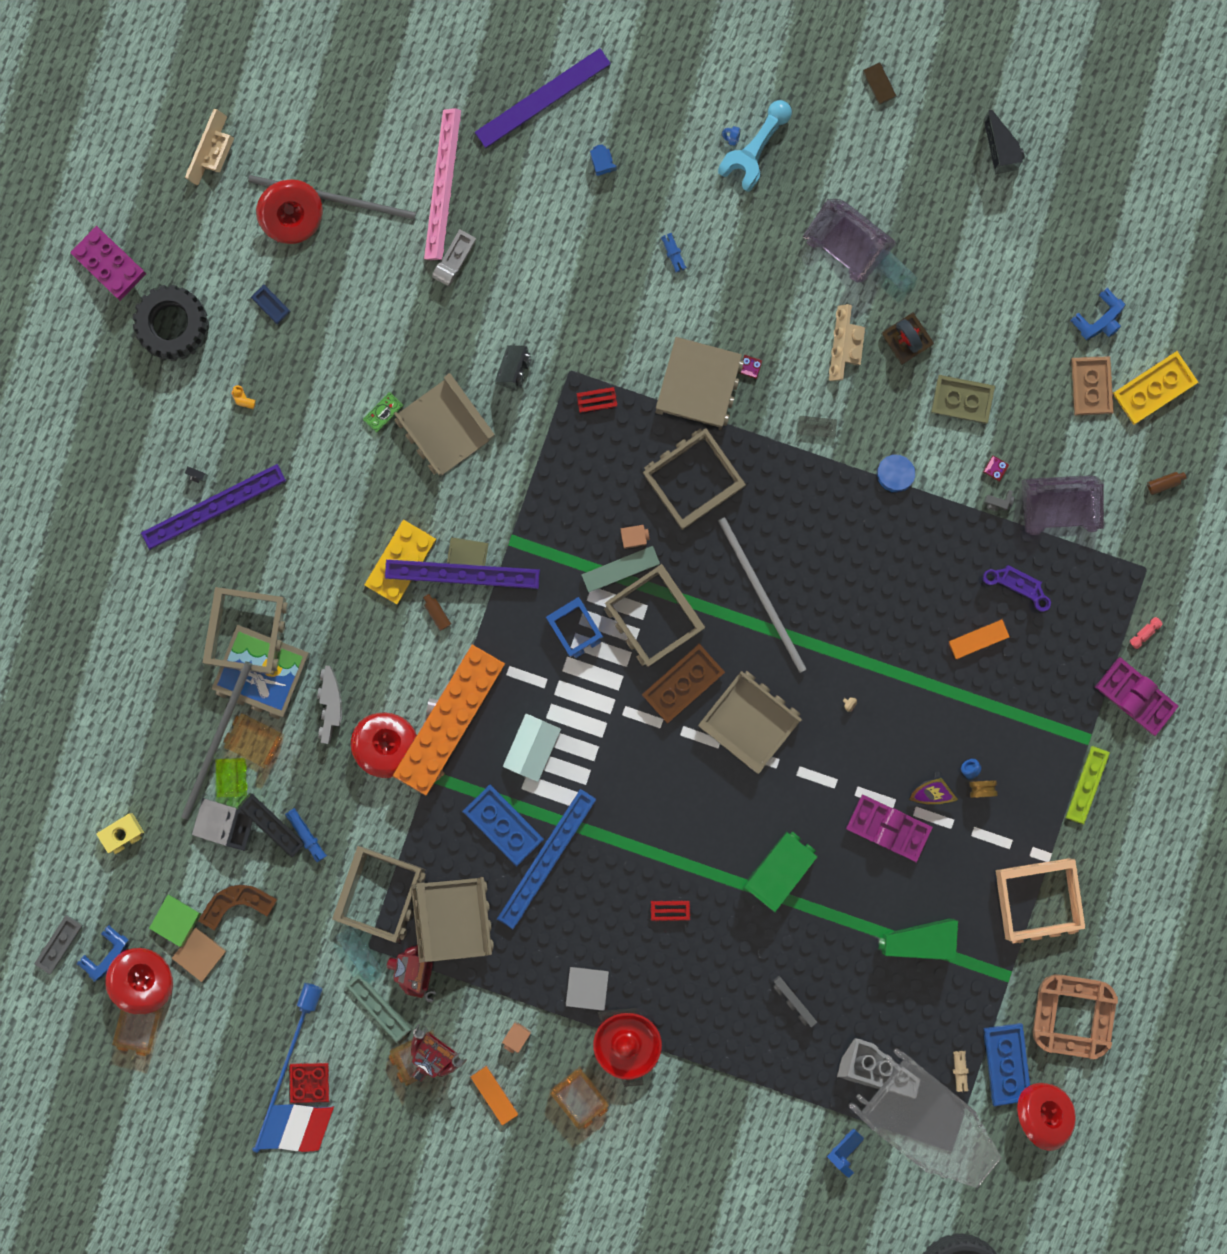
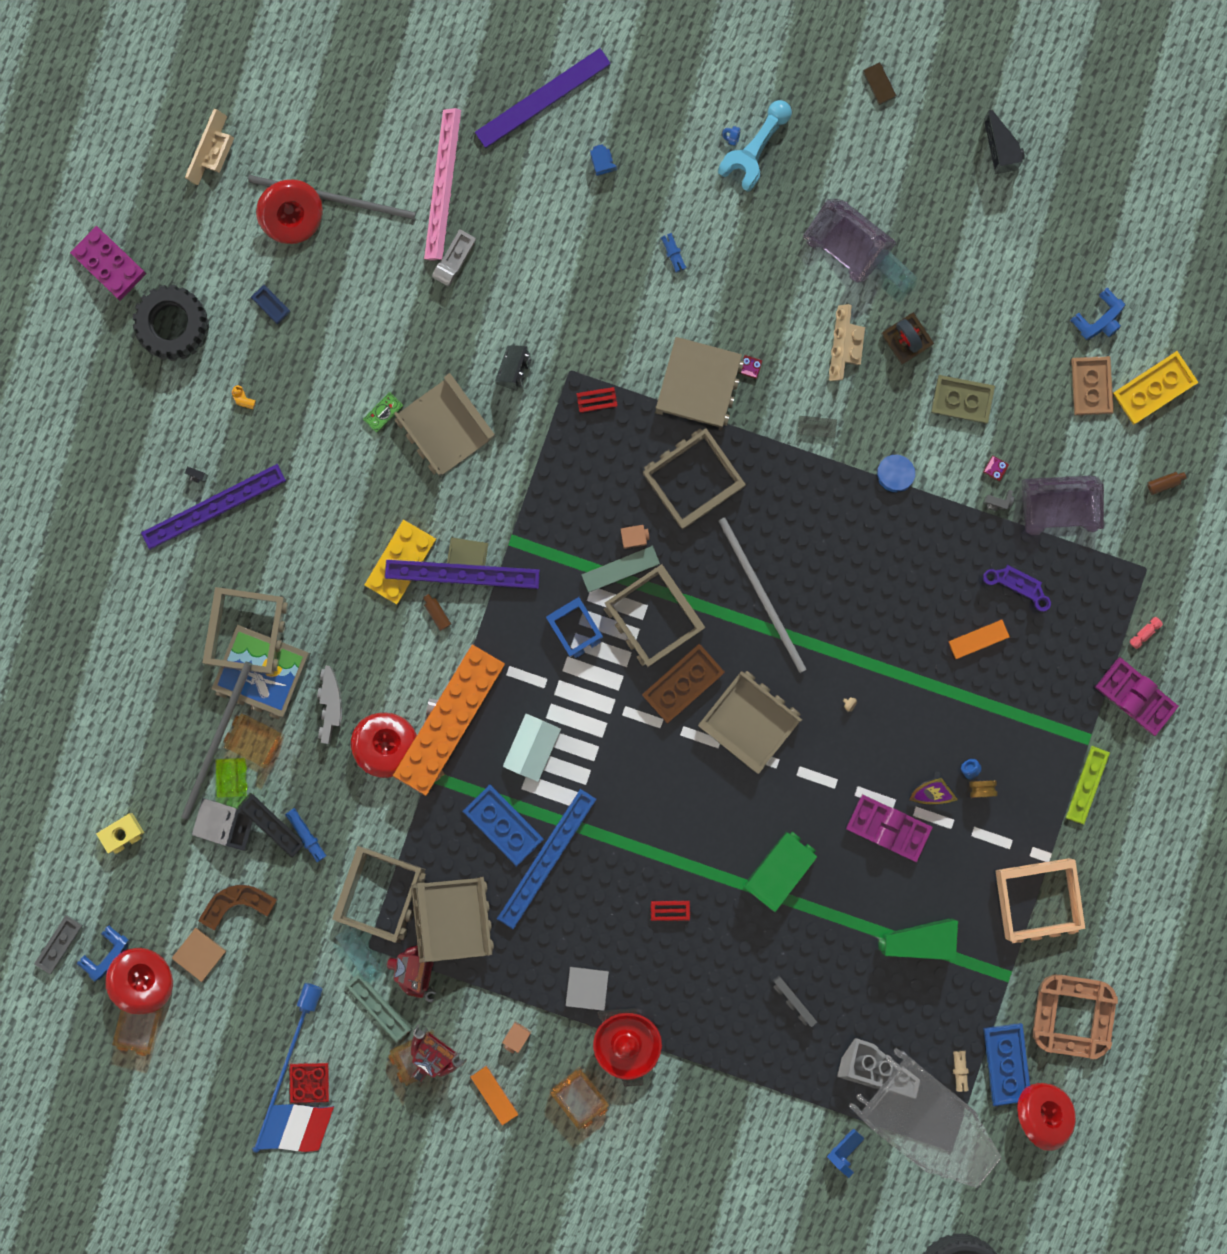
bright green tile [149,895,201,947] -> none

